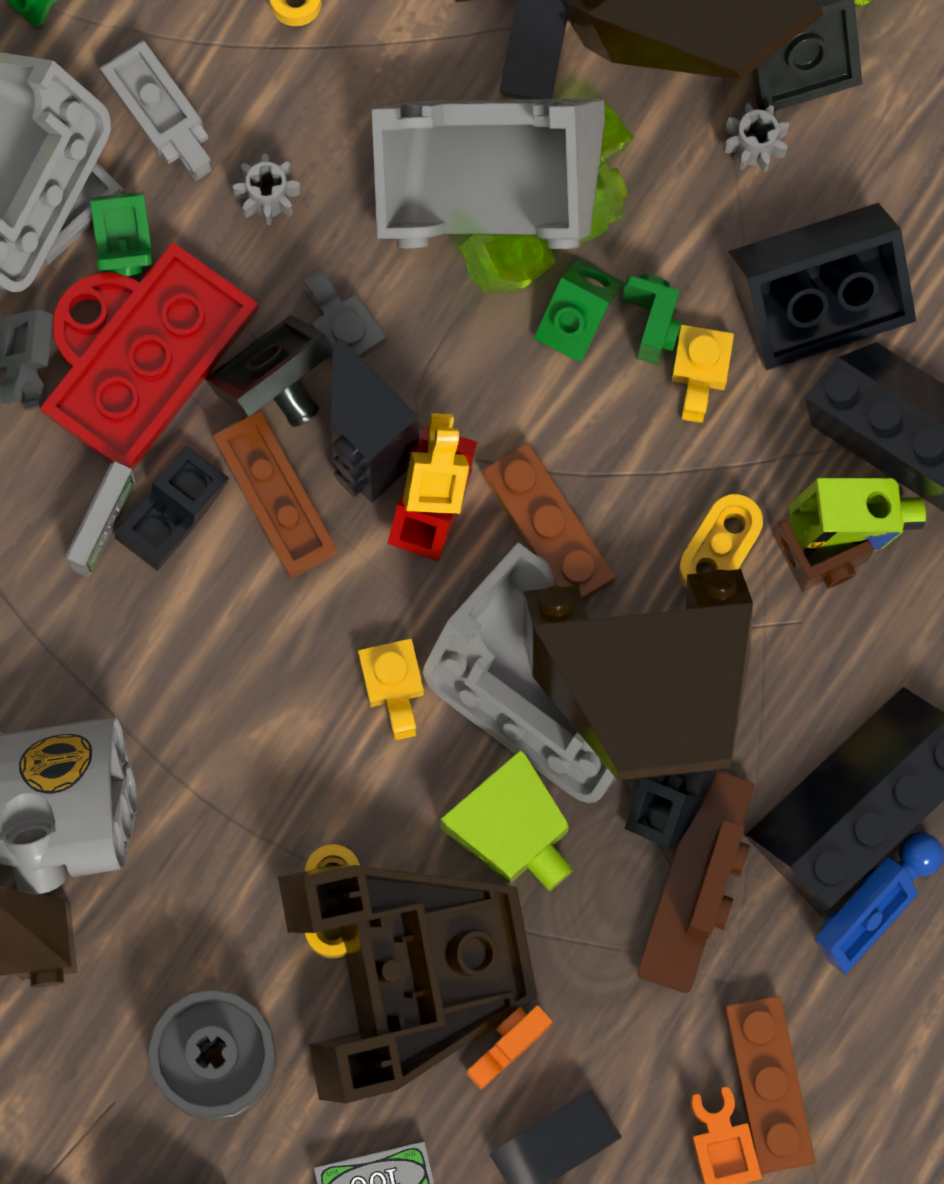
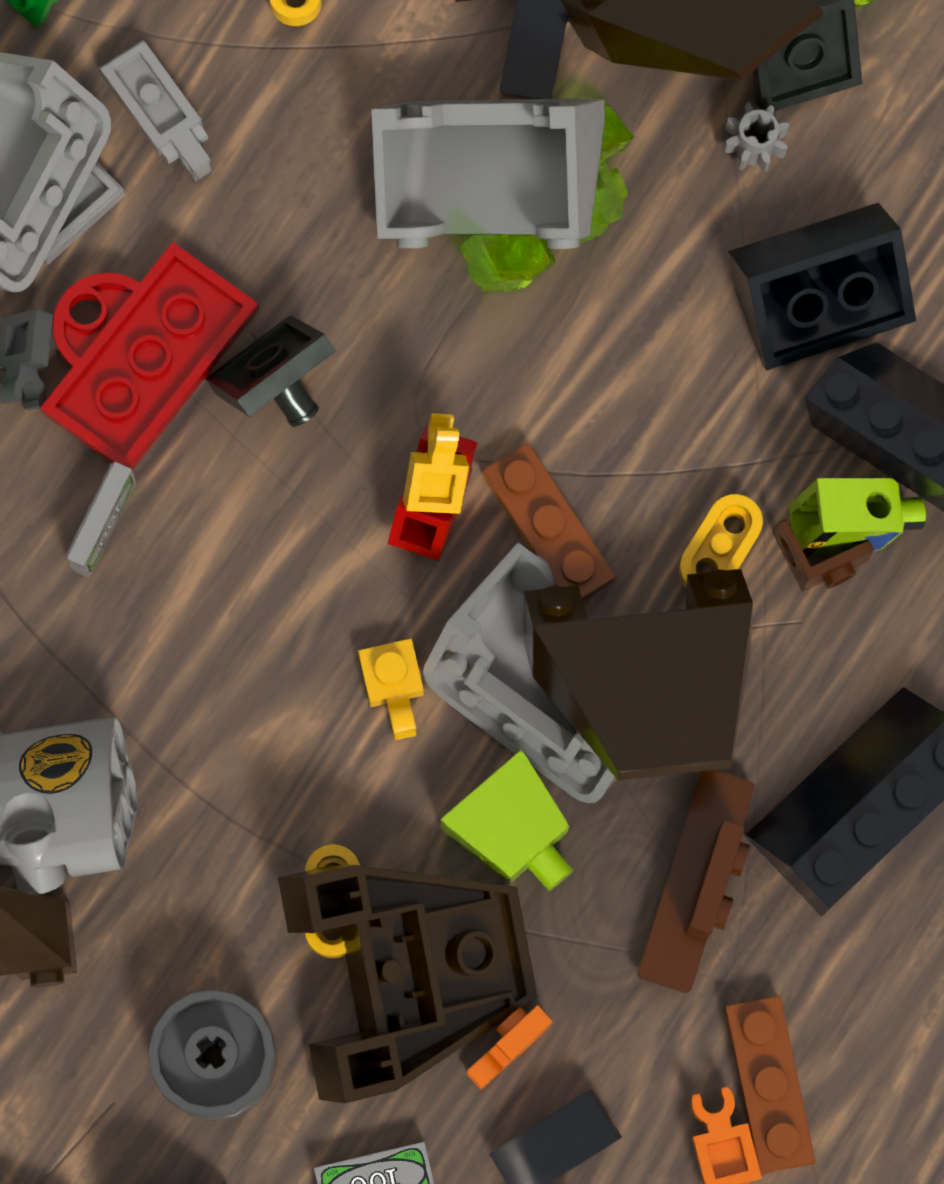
green bracket [90,191,153,276] -> none
black slope [115,446,229,571] -> none
dark orange plate [212,410,338,580] -> none
light grey gear [233,154,301,225] -> none
dark grey plate [303,269,386,358] -> none
black slope [330,338,419,503] -> none
green bracket [534,259,624,362] -> none
green bracket [622,274,682,365] -> none
black slope [625,770,717,848] -> none
yellow plate [671,325,734,423] -> none
blue plate [814,832,944,975] -> none

